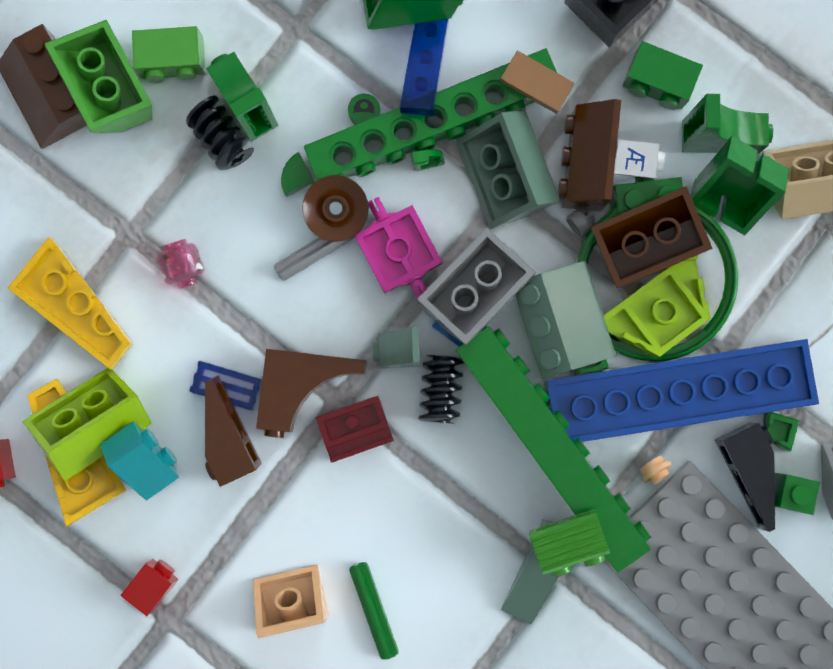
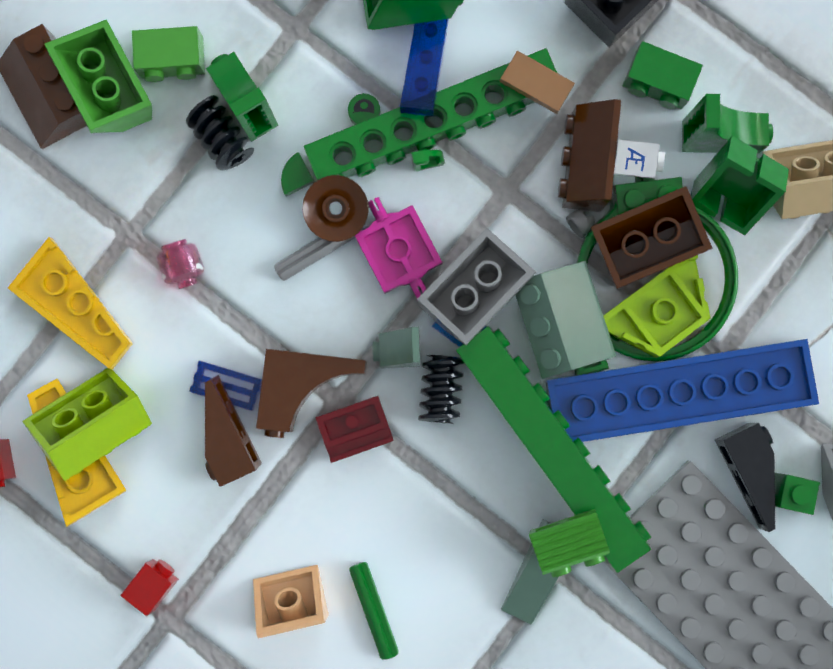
teal brick [100,421,179,501] -> none
sand green slope [456,110,560,230] -> none
light nougat plate [639,456,672,485] -> none
green tile [763,412,800,452] -> none

